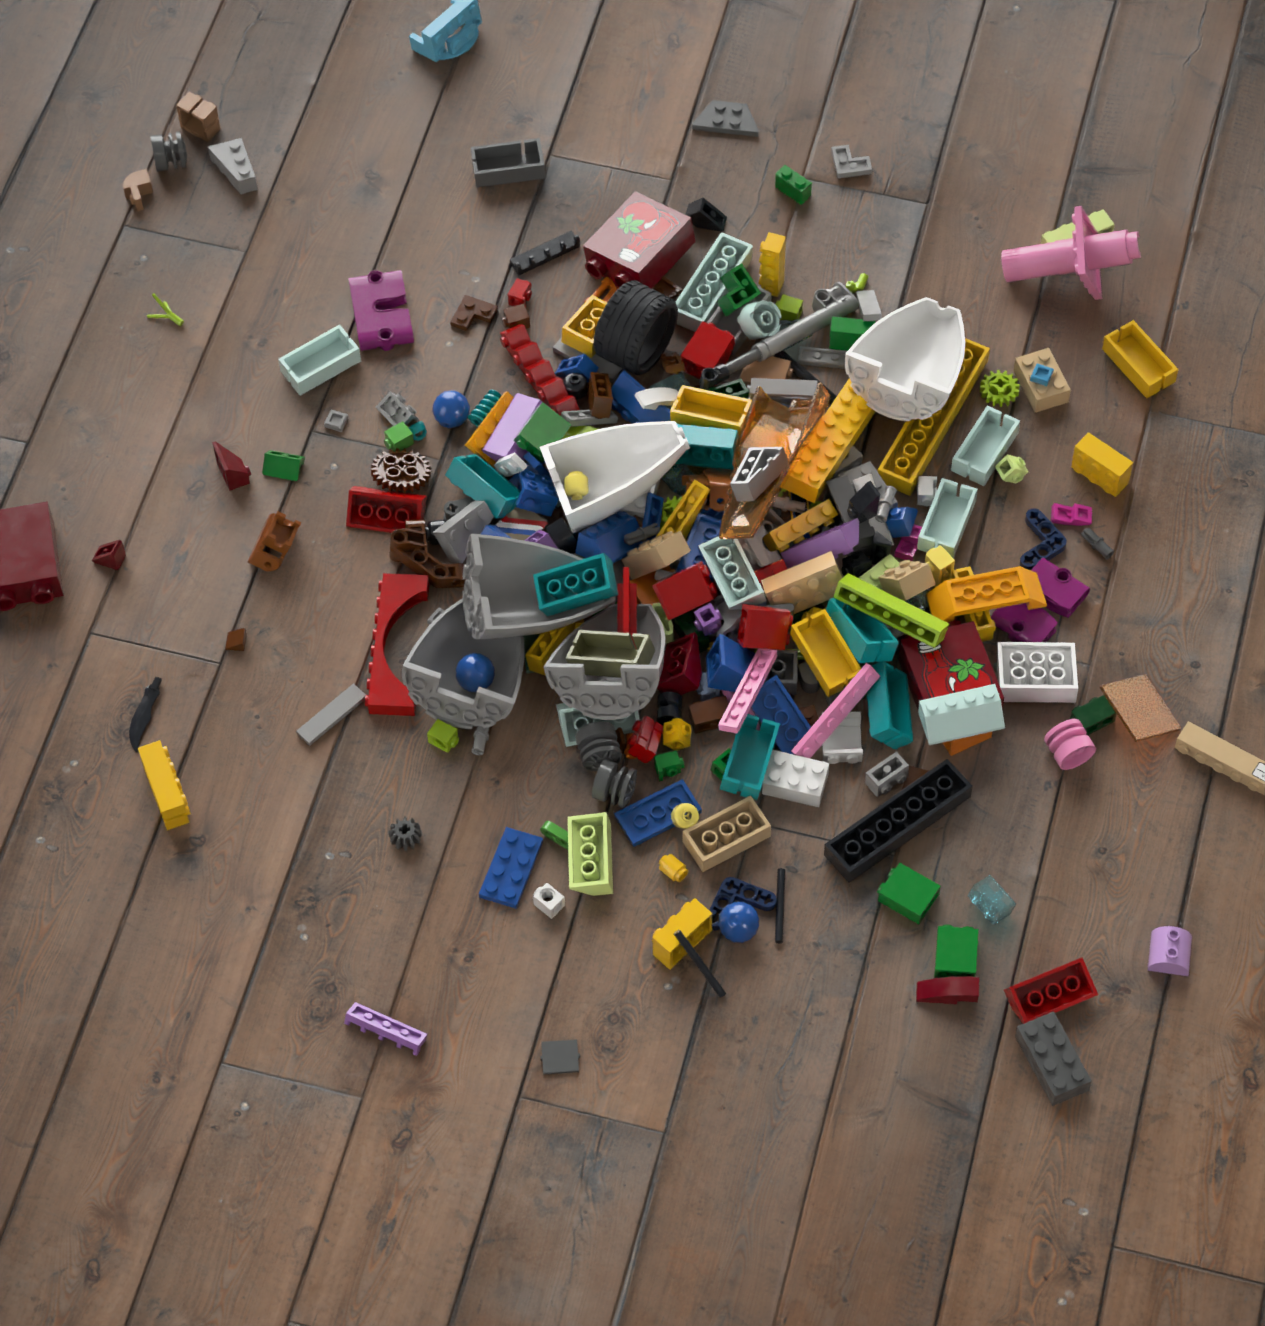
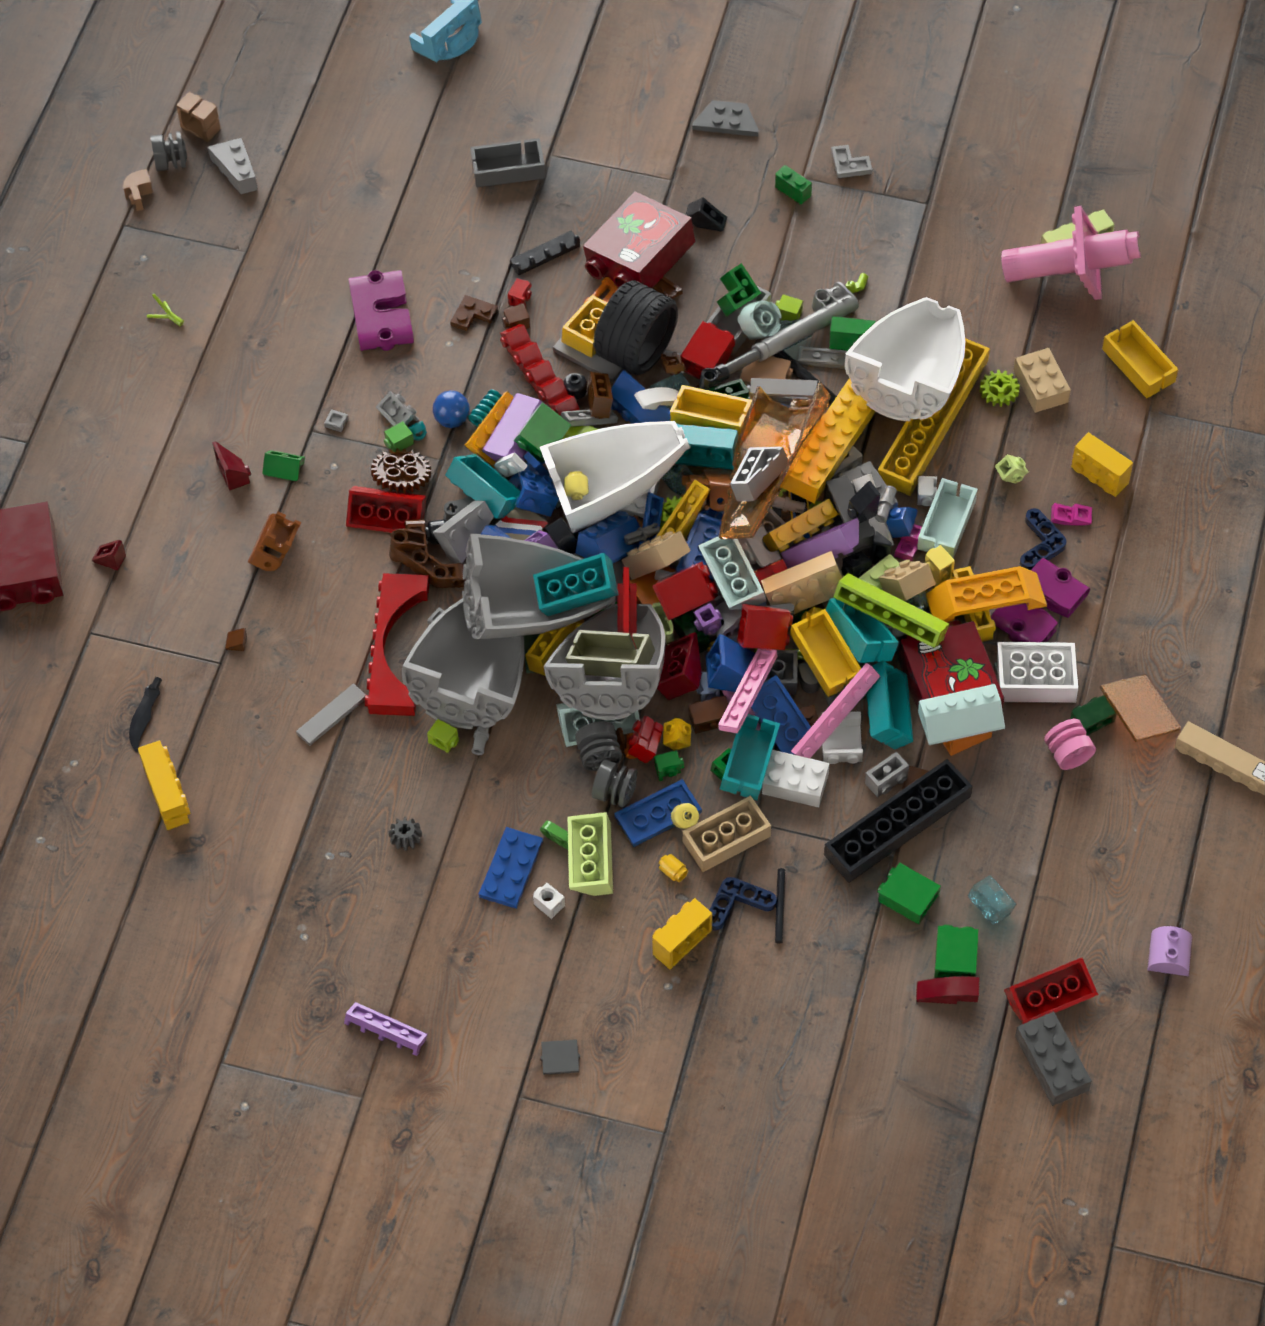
light aqua piece [278,325,361,396] -> none
blue piece [456,653,495,693] -> none
blue slope [555,354,599,382] -> none
black wheel [657,691,682,727] -> none
black bar [673,930,726,998] -> none
light aqua brick [676,232,753,332] -> none
blue piece [719,902,759,943] -> none
yellow brick [759,232,786,297] -> none
tile [856,290,882,321] -> none
light aqua piece [951,405,1020,486] -> none
dark azure tile [1030,363,1054,386] -> none
dark grey axle [1081,528,1114,560] -> none

